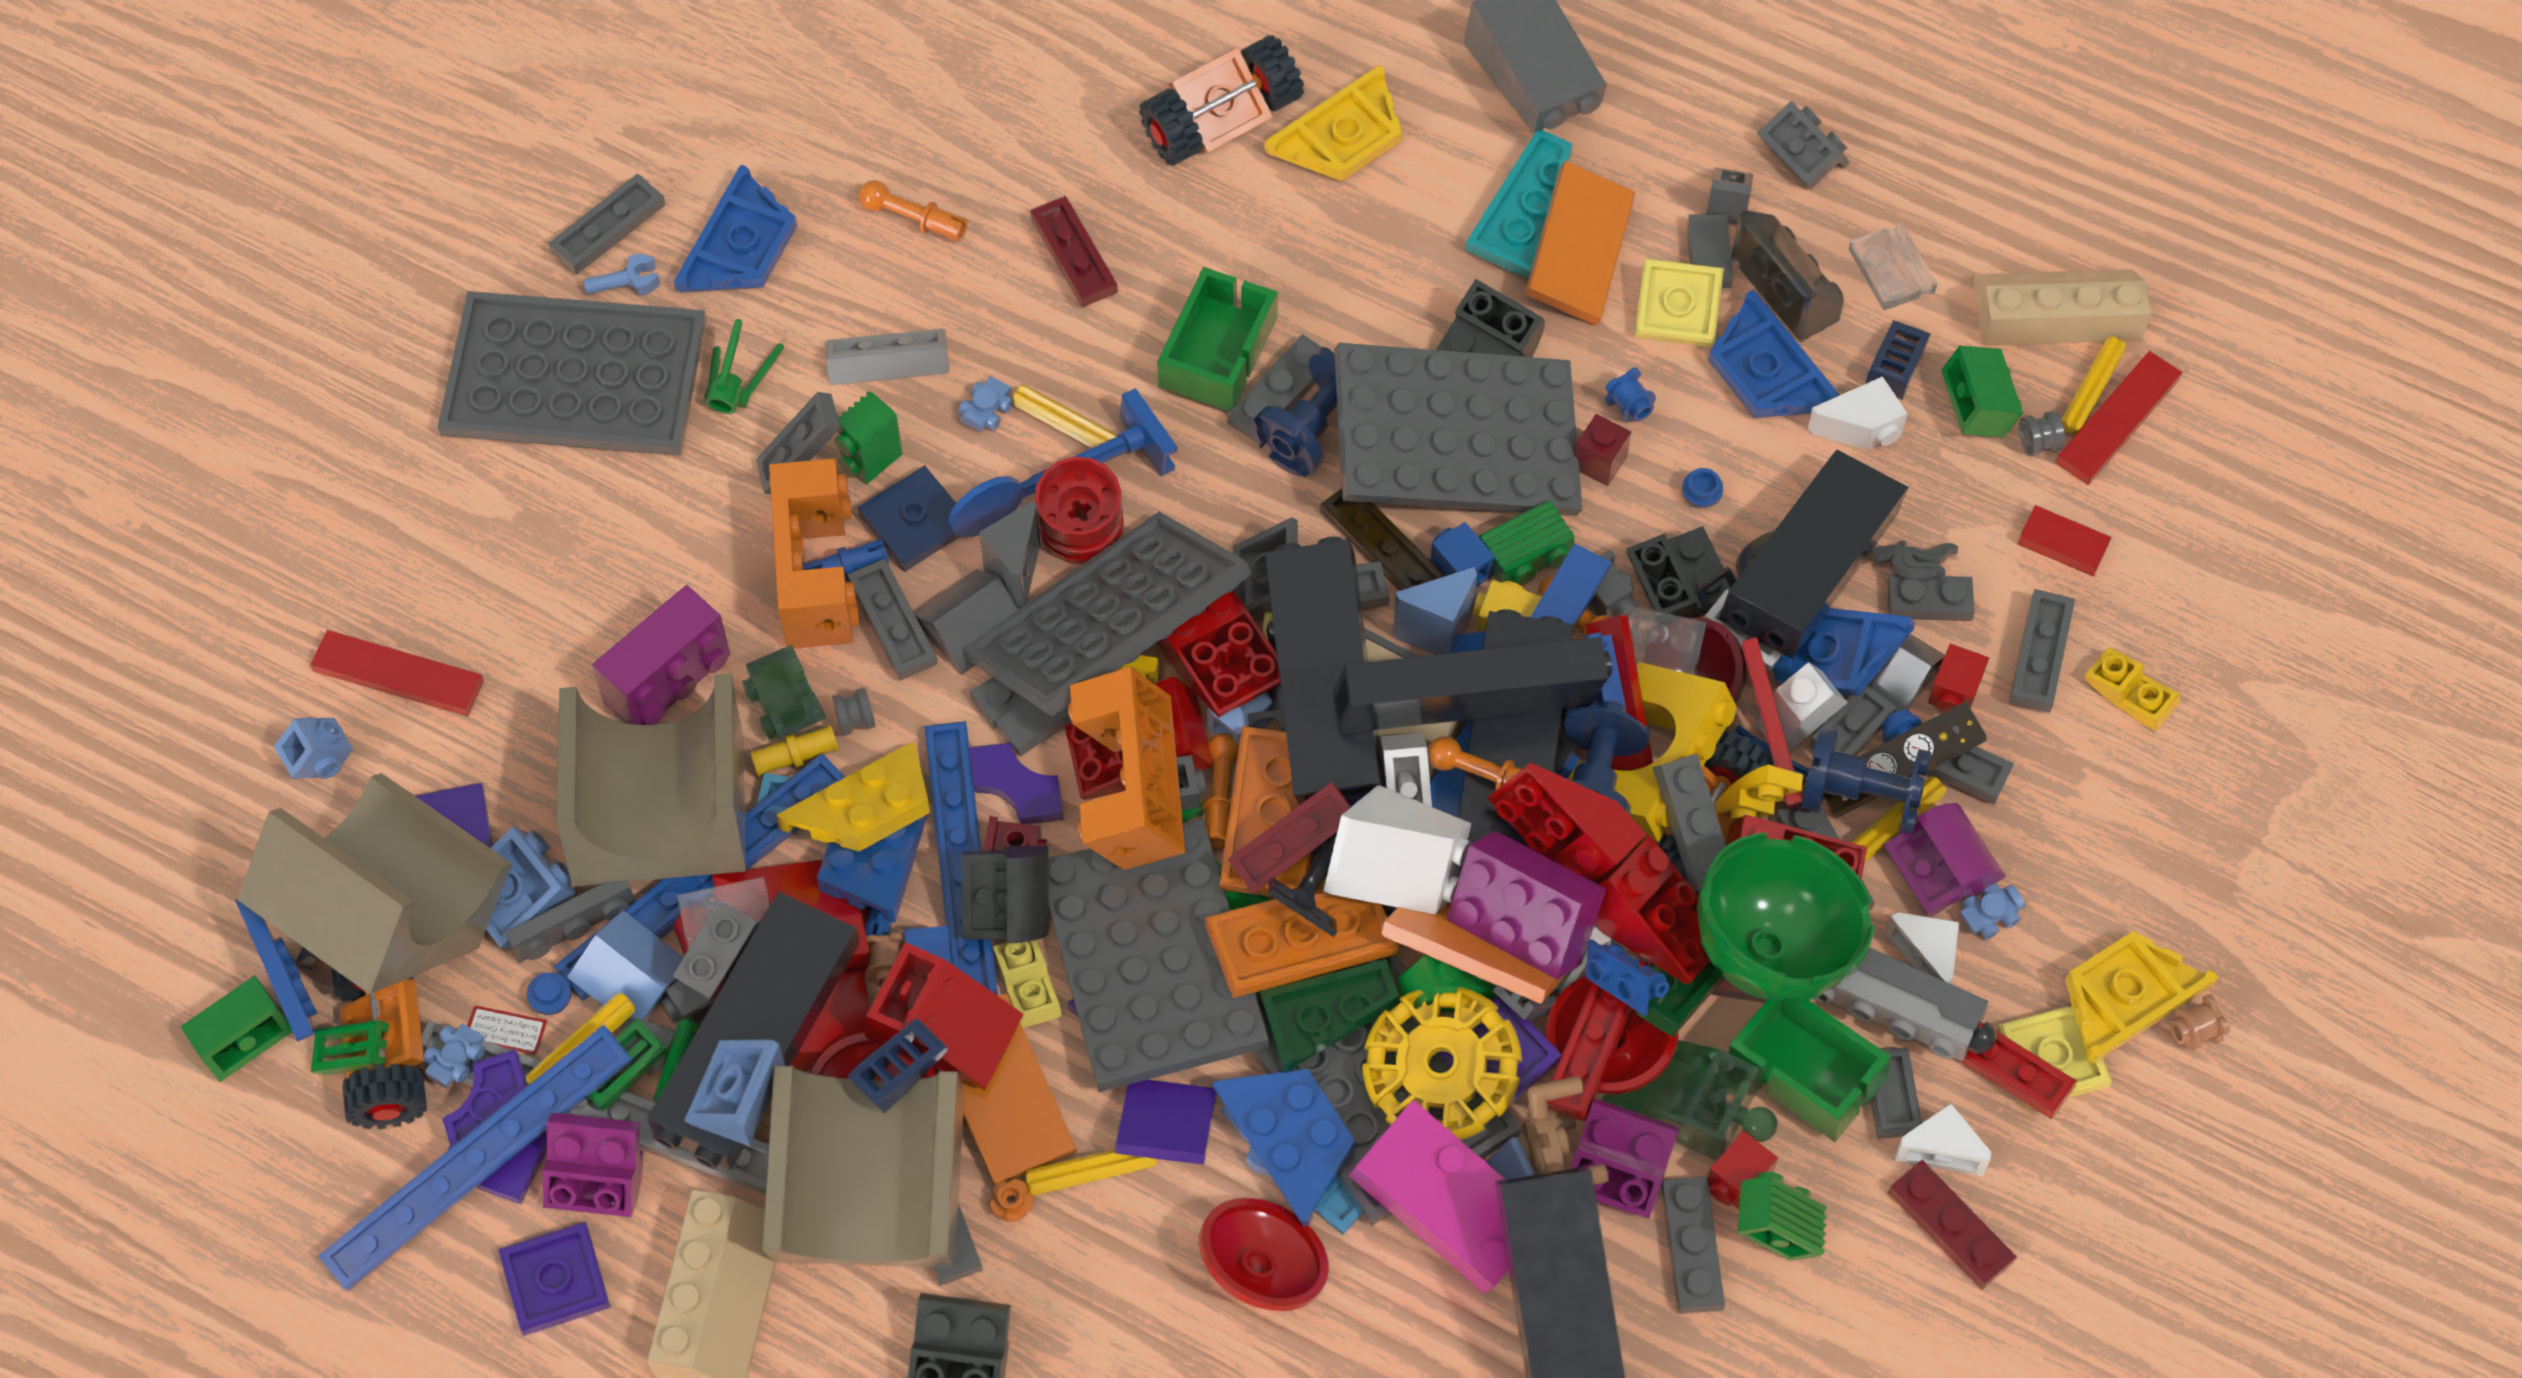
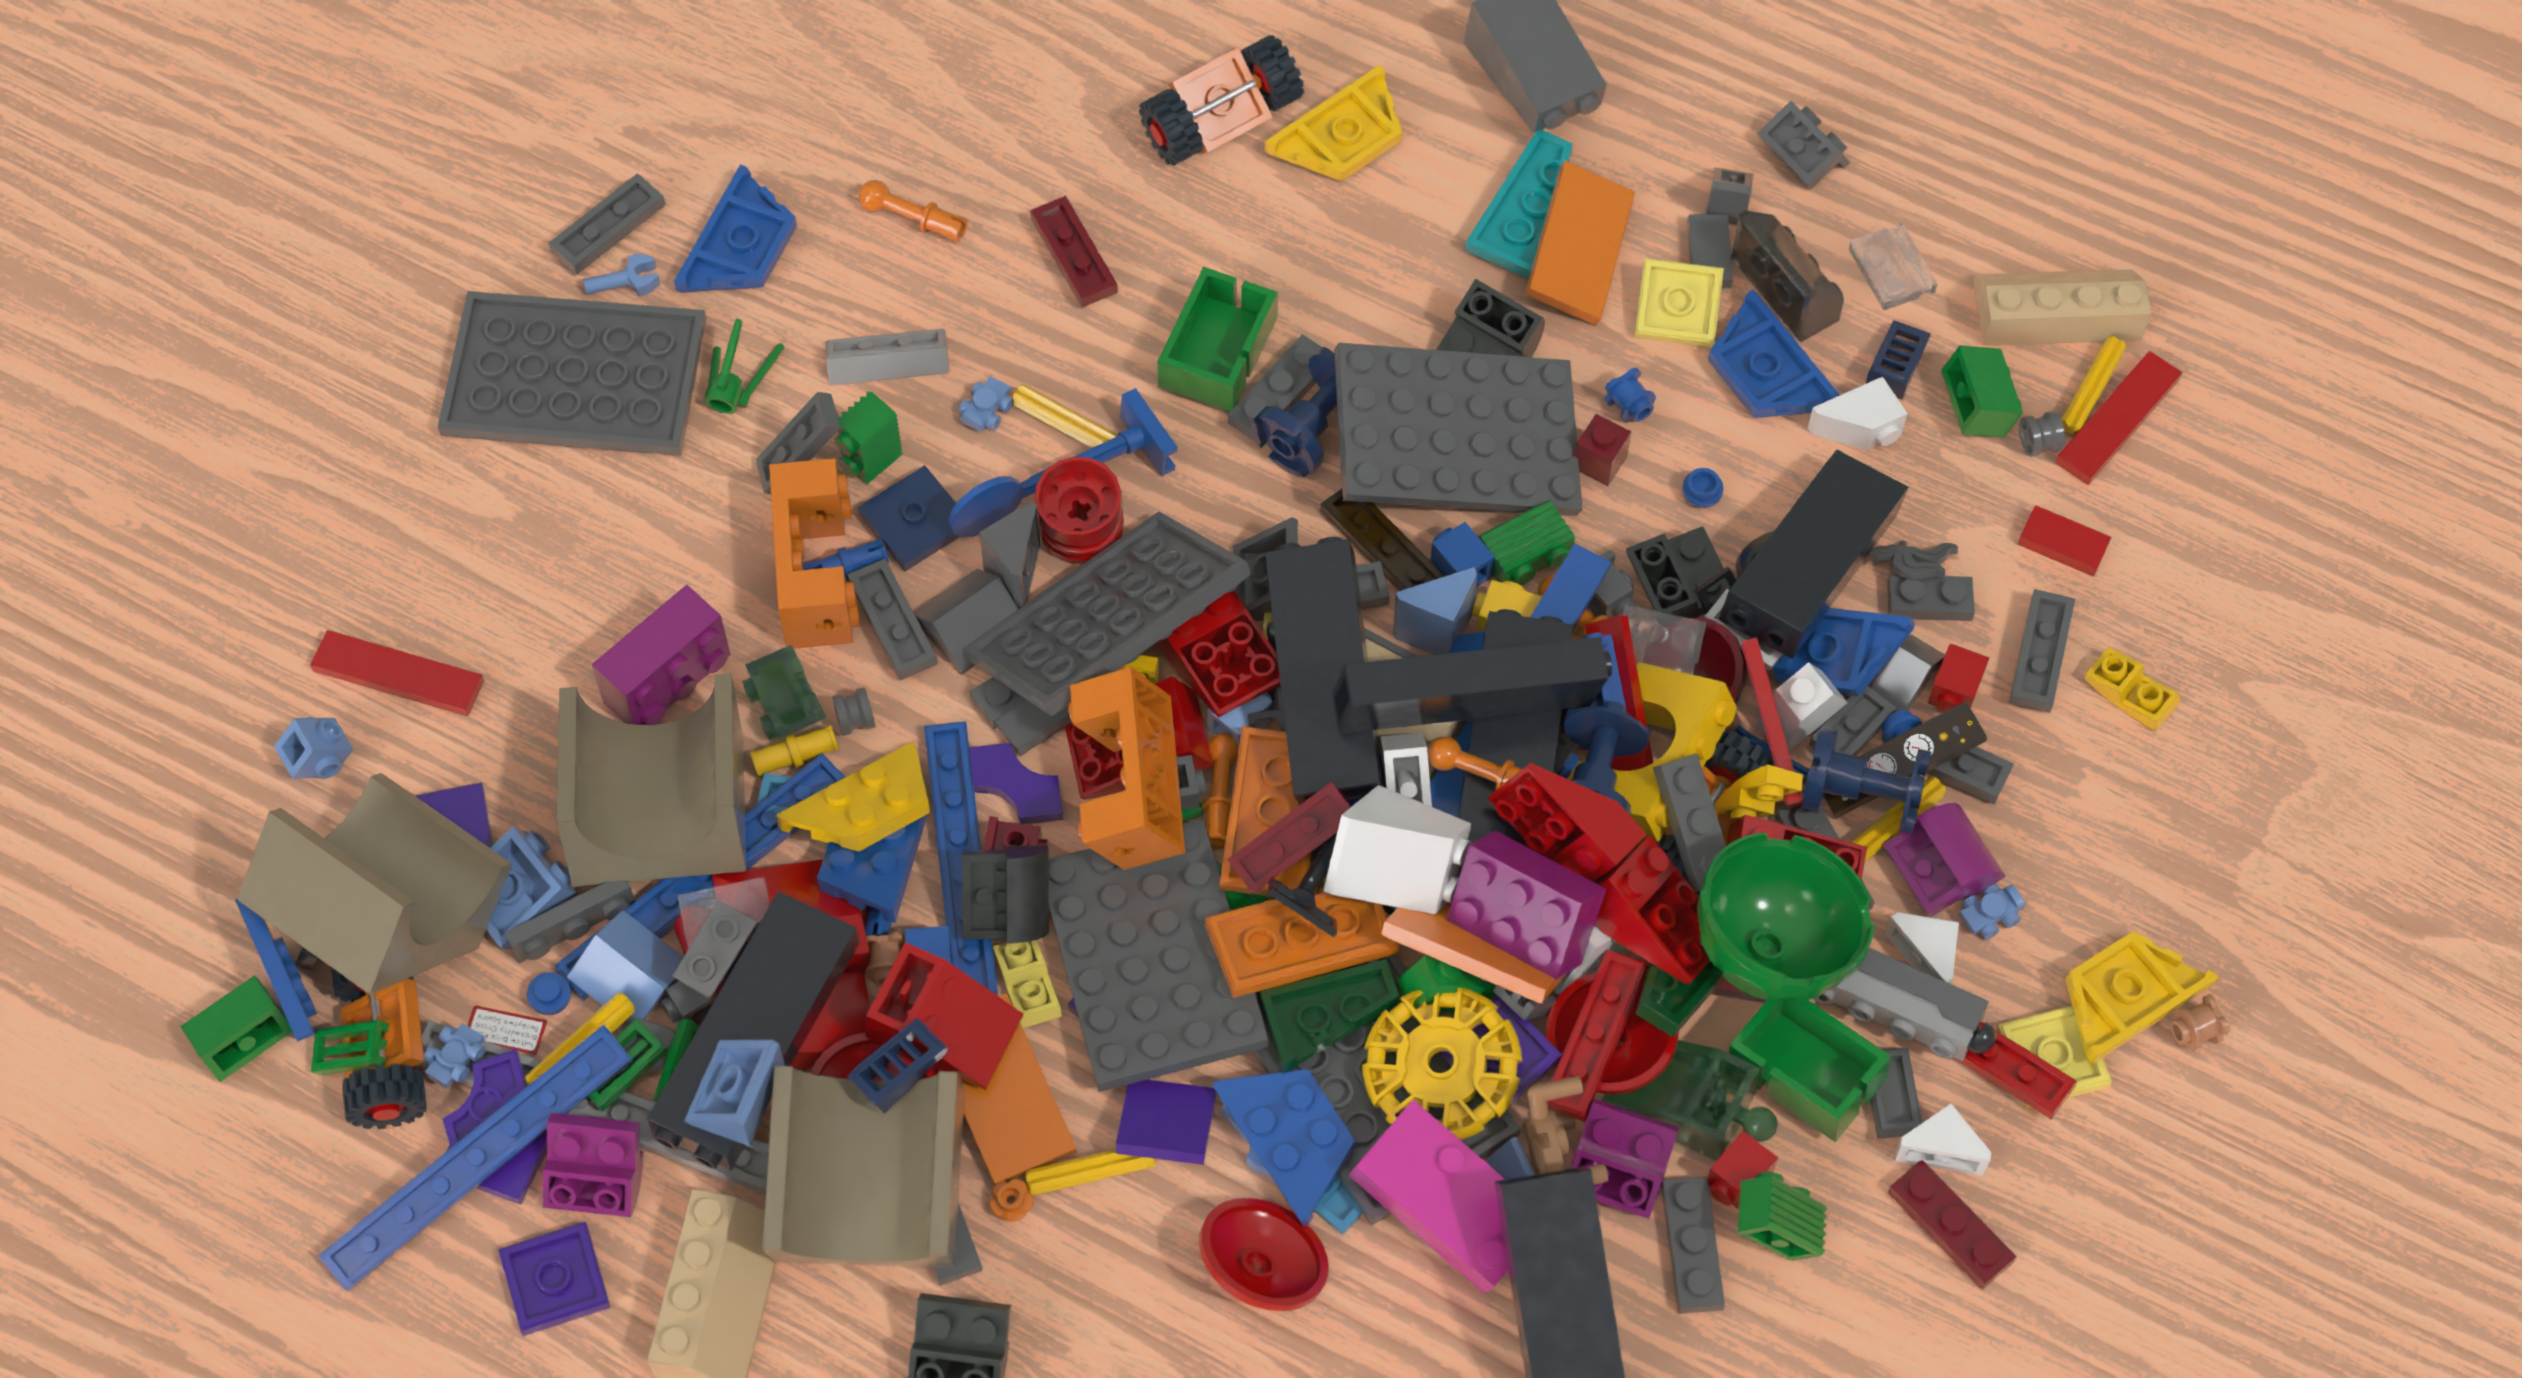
blue hinge [1586,939,1669,1016] -> none

